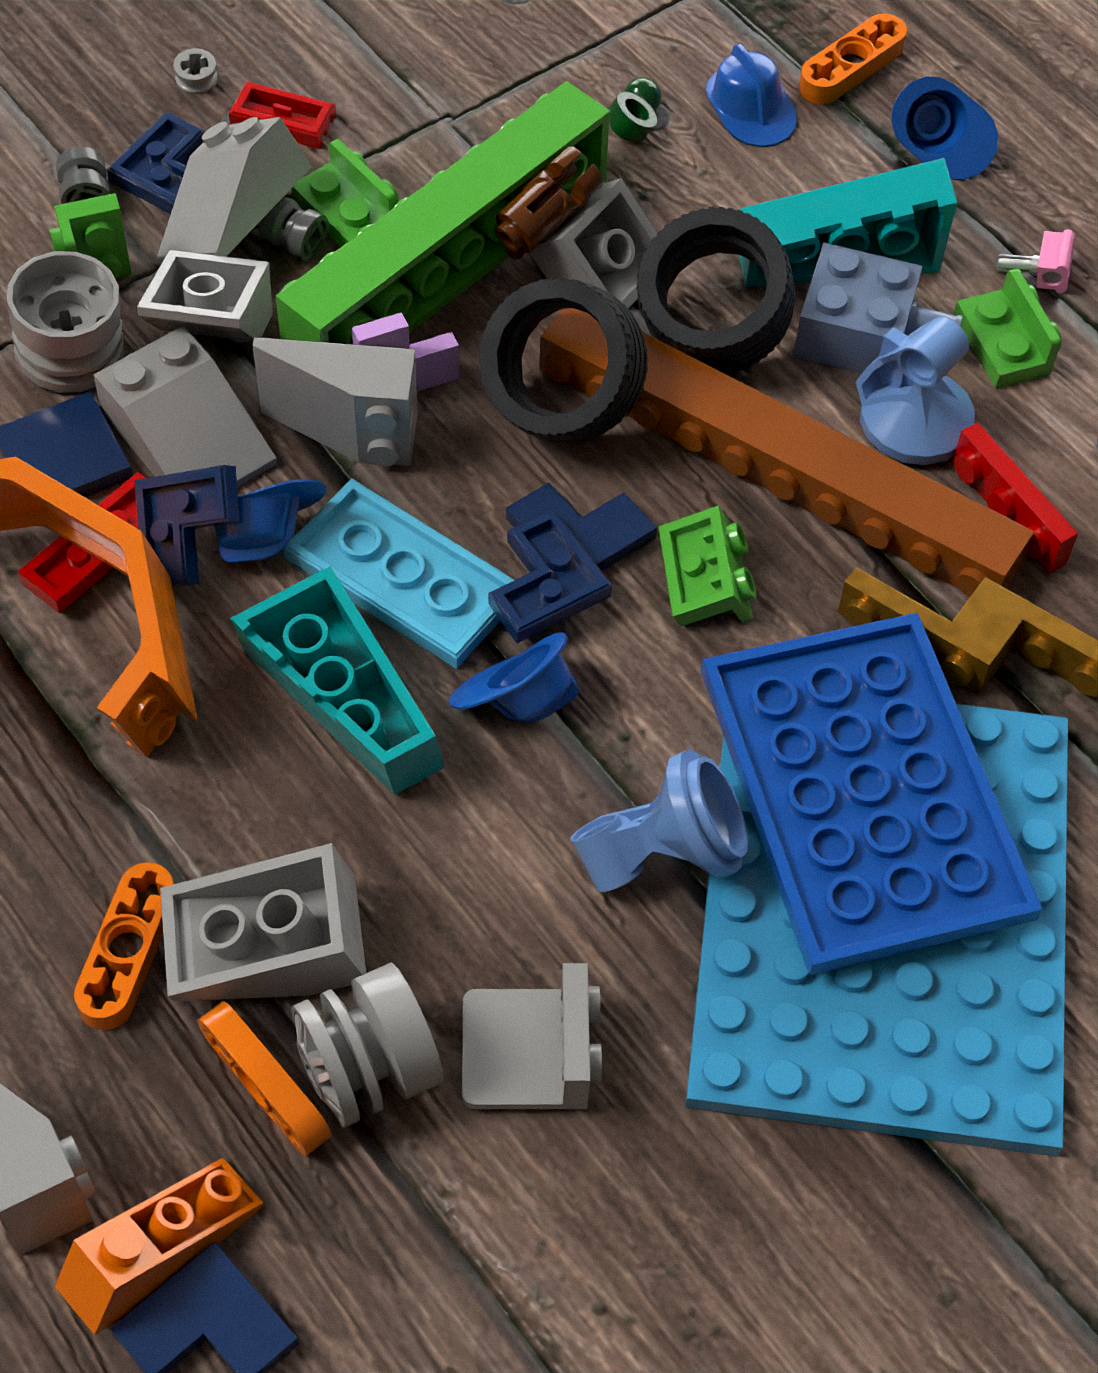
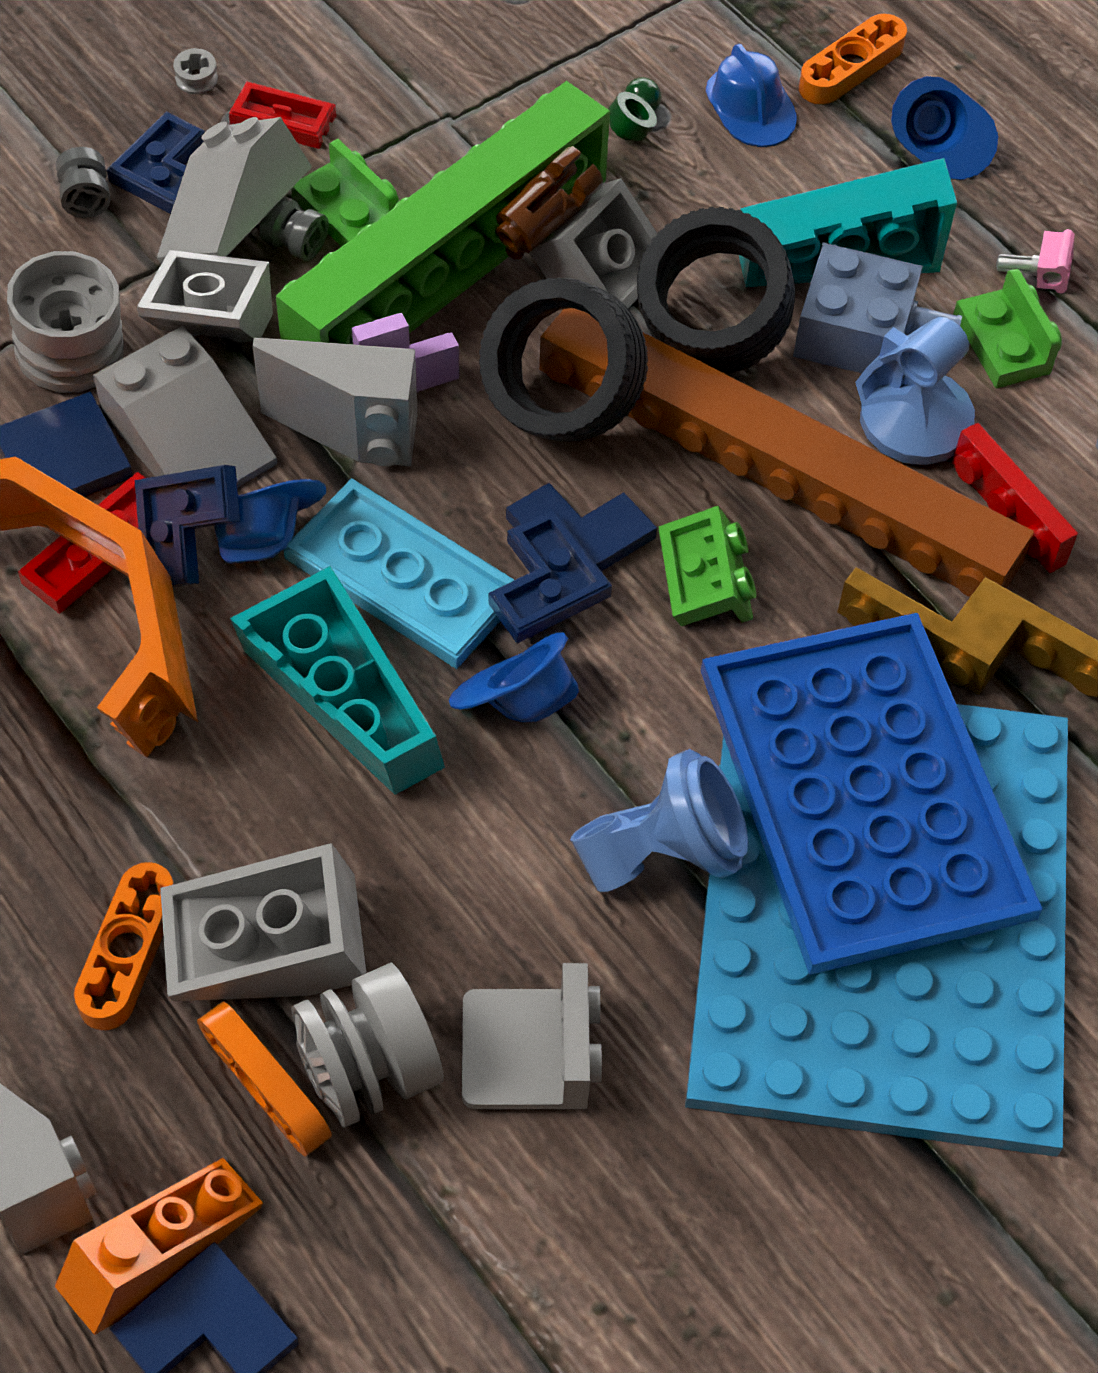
bright green bracket [49,193,132,279] -> none

